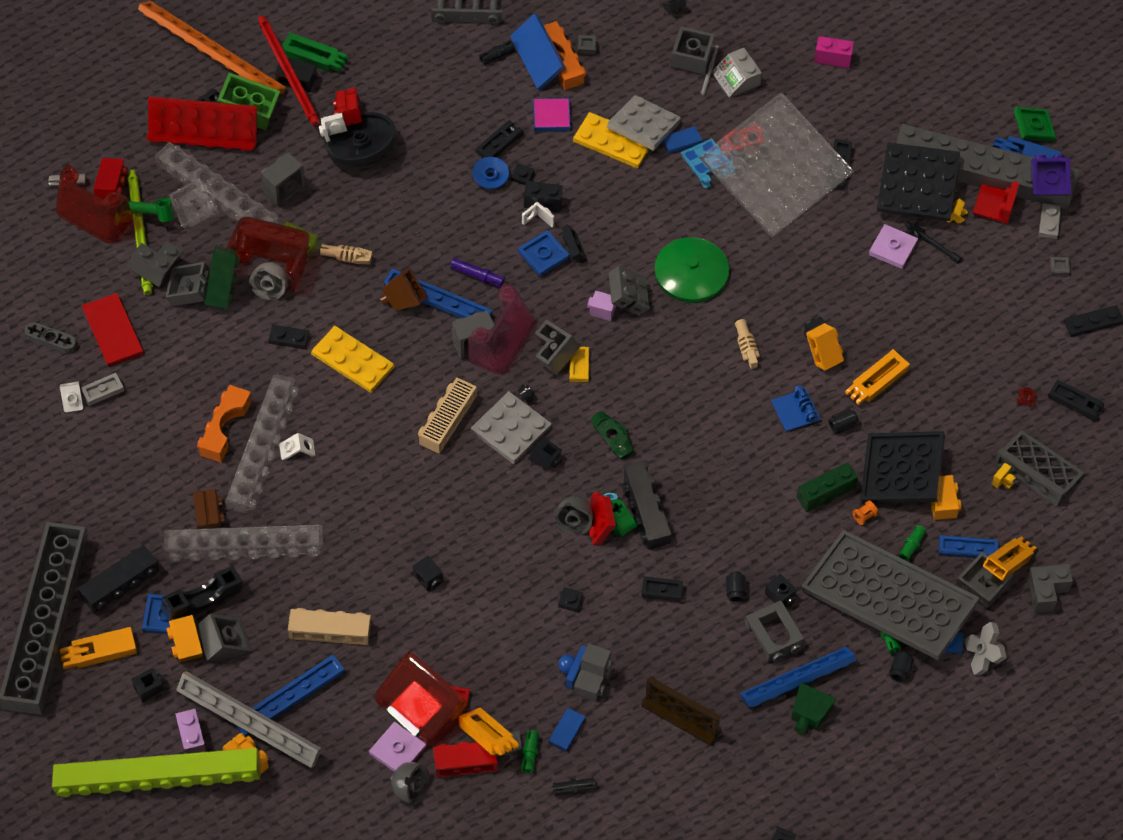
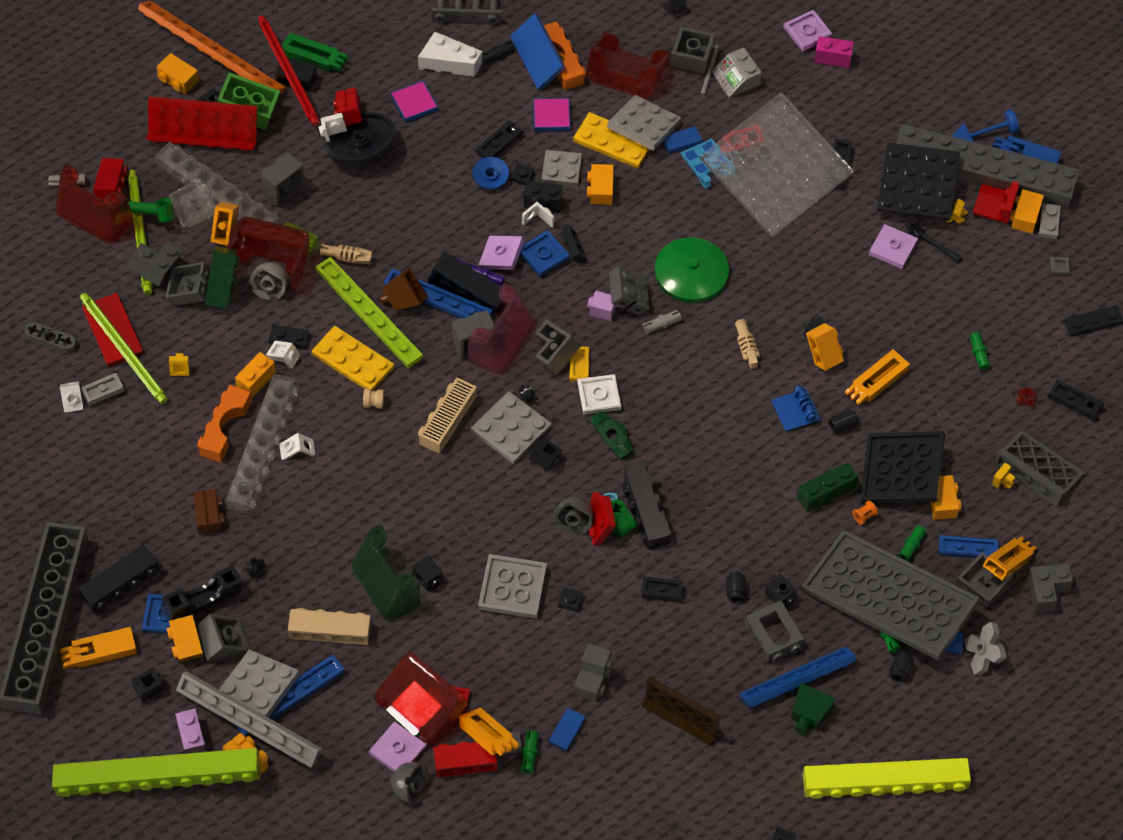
clear brick [164,525,324,562] -> none
black pin [553,777,595,796] -> none
blue tile [558,646,586,689] -> none
dark grey plate [577,35,596,54] -> none
green tile [1014,107,1056,142] -> none
dark purple plate [1031,155,1071,196] -> none
none -> lime piece [80,293,168,404]
none -> light orange brick [156,53,199,94]
none -> yellow tile [169,353,190,376]
none -> light orange brick [210,202,239,246]
none -> light grey plate [219,650,300,718]
none -> light orange brick [235,352,276,398]
none -> black plate [246,558,265,578]
none -> white bracket [266,341,300,369]
none -> lime plate [316,257,423,369]
none -> clear green windscreen [352,524,421,621]
none -> tan wheel [363,388,384,409]
none -> dark pink tile [390,81,438,123]
none -> white wedge [418,32,482,76]
none -> black wedge [427,252,508,315]
none -> light grey plate [478,554,547,619]
none -> lavender plate [479,236,525,270]
none -> light grey plate [541,150,582,187]
none -> white plate [577,374,621,415]
none -> clear red windscreen [586,31,671,98]
none -> light orange brick [587,164,613,205]
none -> light grey pin [643,310,682,334]
none -> lavender plate [783,10,833,52]
none -> neon yellow brick [803,758,971,799]
none -> blue piece [952,109,1019,142]
none -> green pin [969,332,991,370]
none -> light orange brick [1010,189,1044,234]

